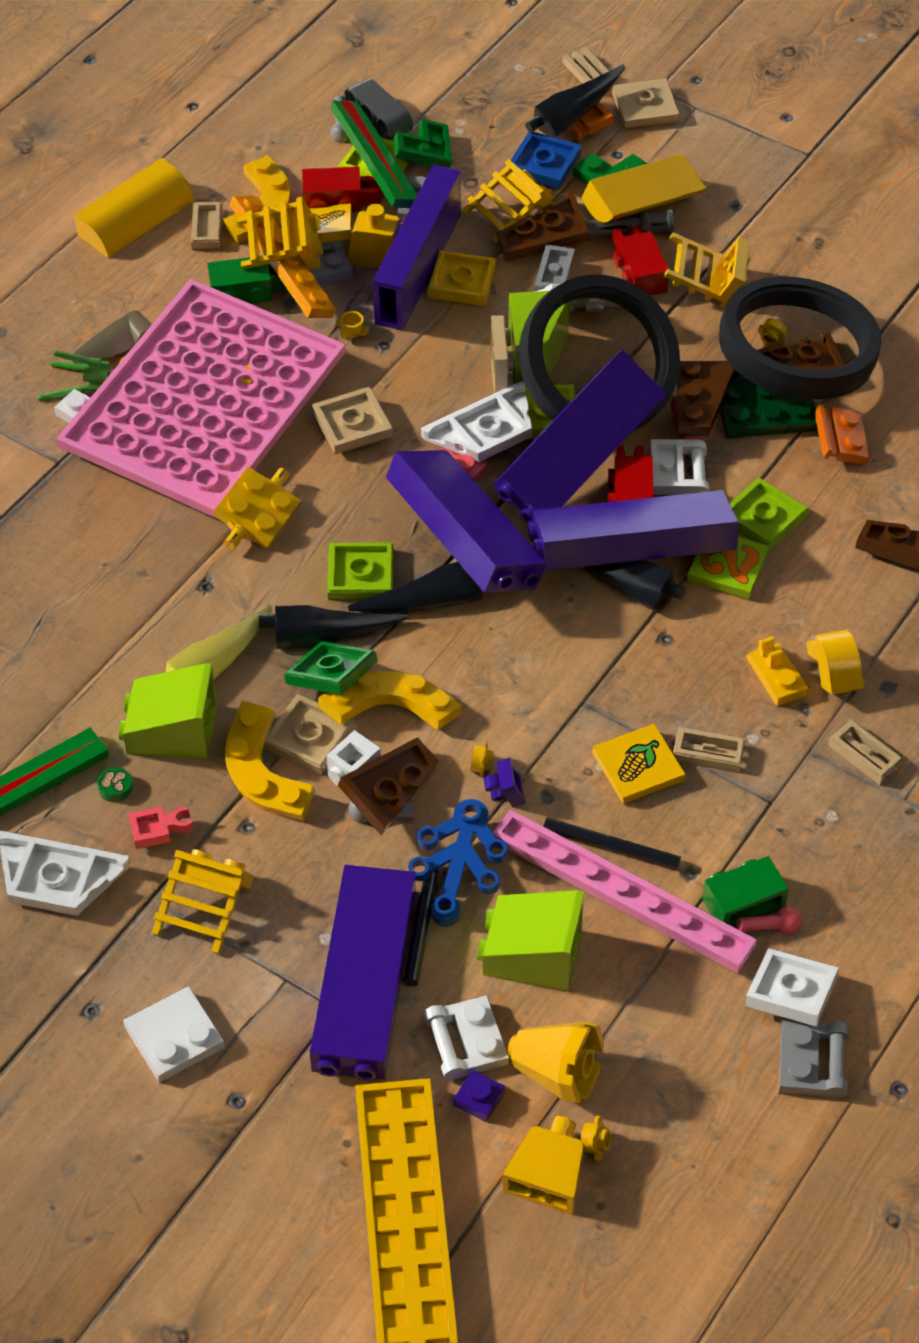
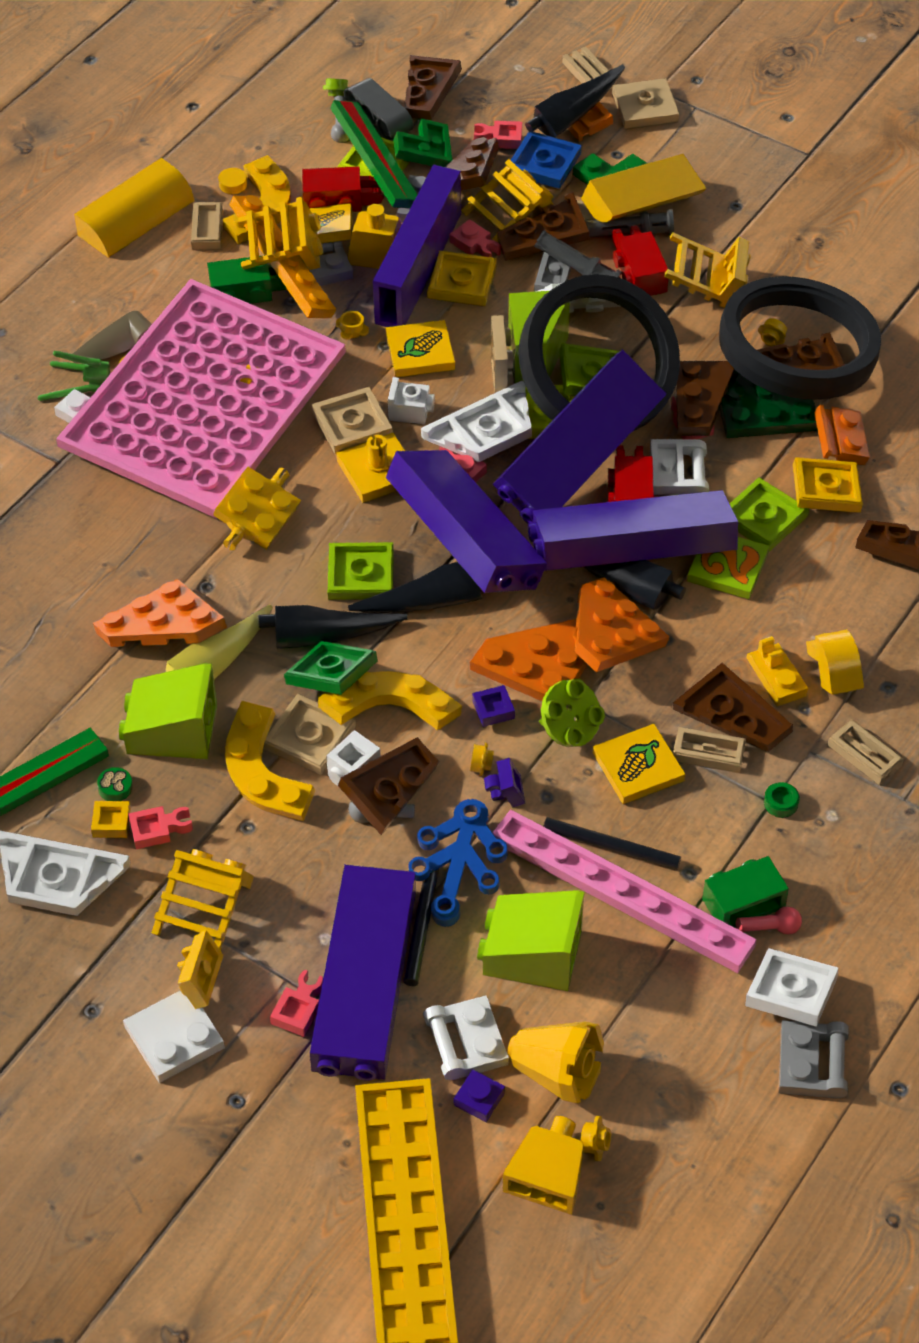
none -> yellow plate [91,801,131,838]
none -> orange plate [93,579,227,647]
none -> yellow plate [177,930,224,1009]
none -> yellow tile [218,168,247,194]
none -> coral plate [270,970,323,1037]
none -> lime plate [323,78,348,96]
none -> yellow tile [336,432,405,503]
none -> yellow tile [386,320,455,377]
none -> white brick [388,377,435,424]
none -> reddish brown wing [404,55,462,120]
none -> reddish brown wing [446,137,499,191]
none -> coral plate [450,219,501,257]
none -> orange plate [470,619,588,701]
none -> dark purple plate [472,685,515,727]
none -> coral plate [474,121,523,149]
none -> dark grey pin [534,230,622,278]
none -> lime plate [539,679,605,747]
none -> lime tile [559,343,620,396]
none -> orange plate [574,577,670,672]
none -> reddish brown wing [673,663,793,752]
none -> green tile [764,782,800,818]
none -> yellow tile [793,457,863,513]

